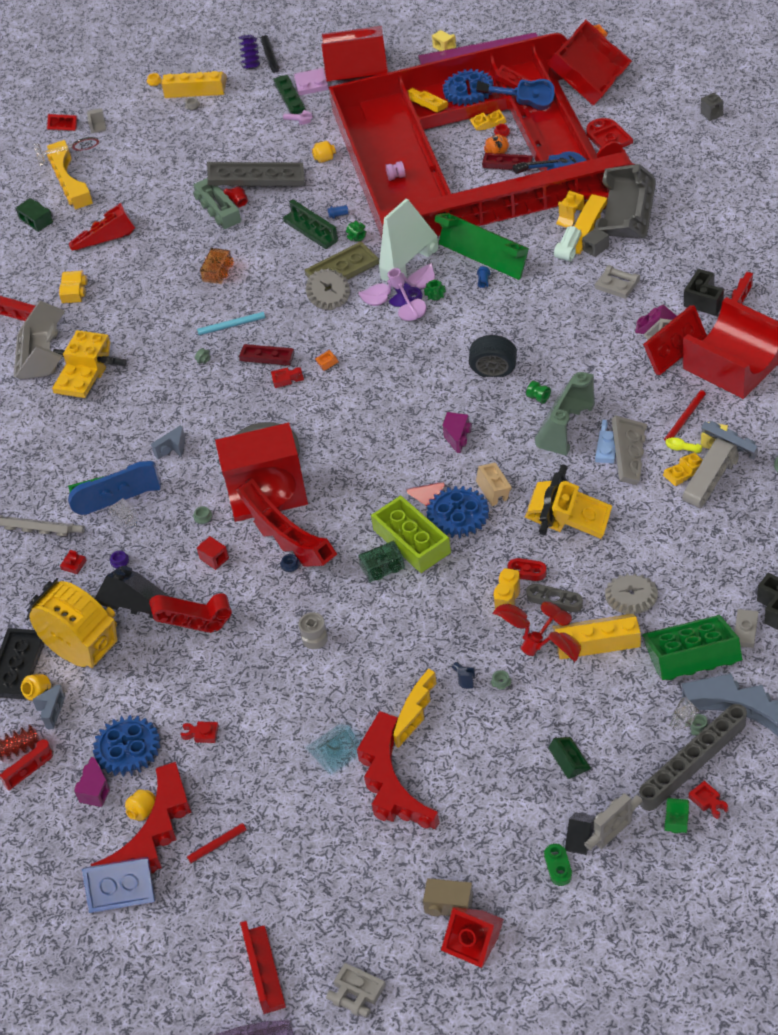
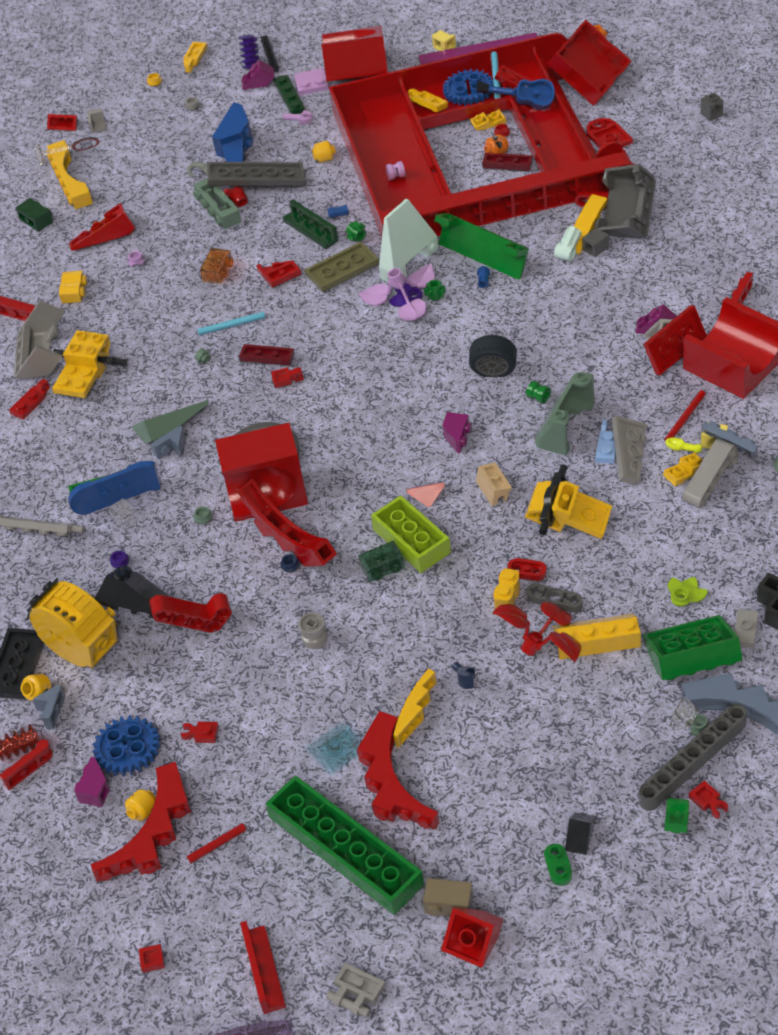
red tile [60,550,87,574] -> none
plate [82,857,155,913] -> none
yellow slope [161,71,227,98] -> none
red brick [197,536,229,570] -> none
light grey gear [306,268,350,310] -> none
orange tile [315,350,339,371] -> none
blue gear [426,486,489,538] -> none
sand green plate [491,670,511,690] -> none
piece [512,151,587,174] -> none
dark green slope [548,737,591,779] -> none
yellow piece [556,191,584,228] -> none
light grey plate [584,793,643,850] -> none
light grey plate [595,265,640,299] -> none
light grey gear [605,573,658,614] -> none
pearl dark grey brick [683,269,724,316] -> none
none -> red hinge [9,379,50,420]
none -> lavender plate [128,251,145,266]
none -> sand green wedge [132,400,209,444]
none -> red plate [139,944,165,973]
none -> yellow hinge [183,42,208,73]
none -> blue slope [187,102,253,177]
none -> magenta slope [241,60,275,90]
none -> red wing [256,260,301,288]
none -> green brick [265,775,425,916]
none -> medium azure bar [491,51,501,99]
none -> lime plate [668,577,708,607]

